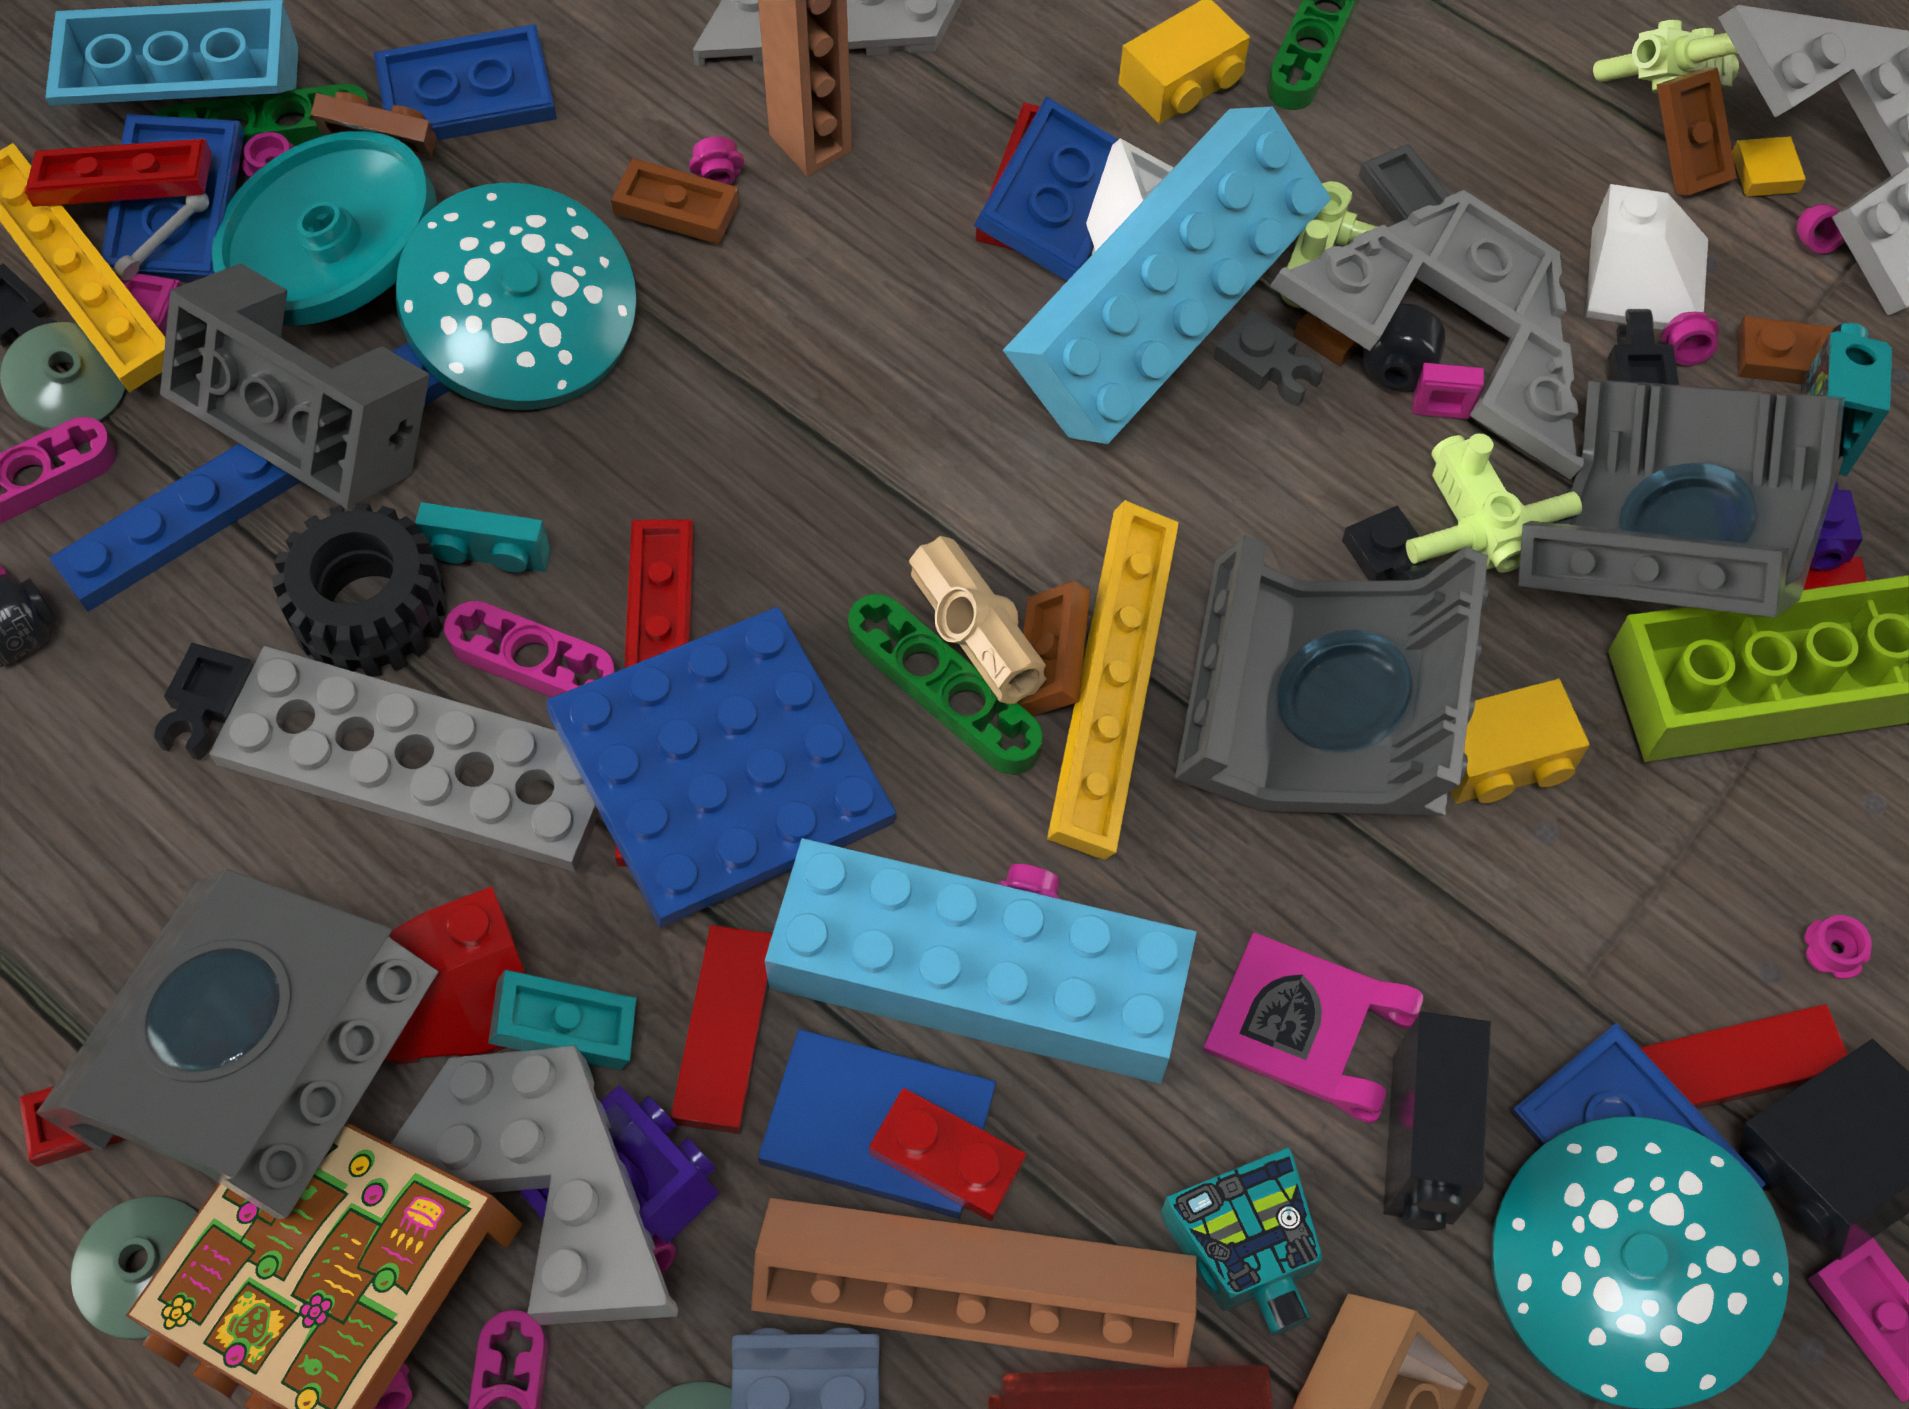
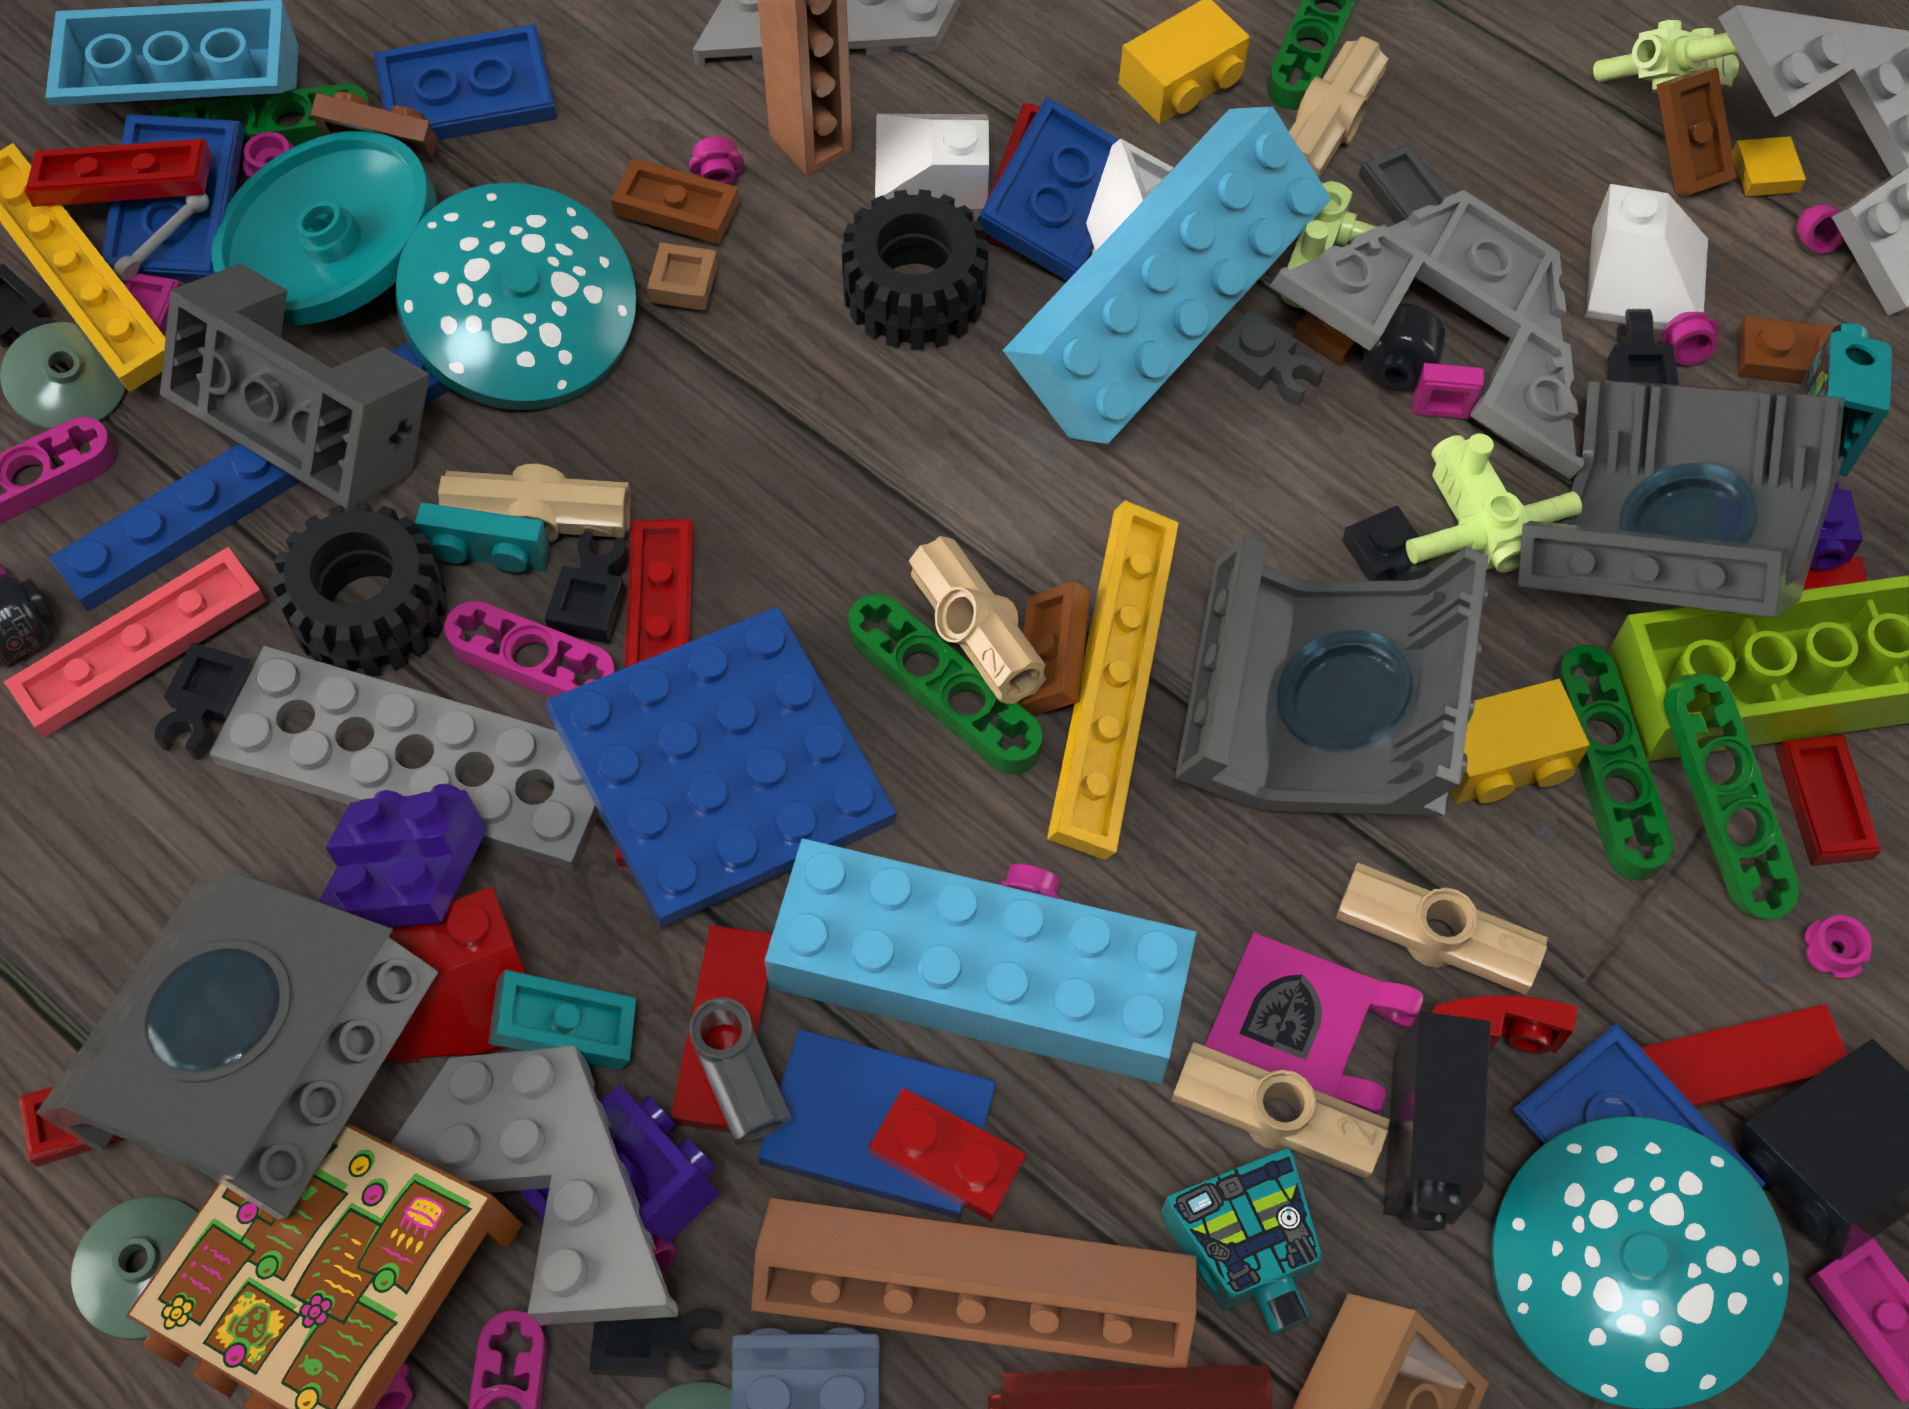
none -> coral plate [4,547,266,738]
none -> dark purple plate [318,784,487,927]
none -> tan piece [438,464,631,543]
none -> black plate [545,531,627,642]
none -> black plate [589,1309,721,1378]
none -> medium nougat plate [647,242,718,311]
none -> dark grey piece [689,997,792,1146]
none -> black tyre [841,189,988,349]
none -> white slope [875,114,989,209]
none -> tan piece [1171,1042,1390,1180]
none -> tan piece [1289,36,1389,179]
none -> tan piece [1335,862,1548,995]
none -> red slope [1431,995,1578,1054]
none -> green beam [1553,645,1673,881]
none -> green beam [1663,674,1799,920]
none -> red tile [1775,734,1882,866]

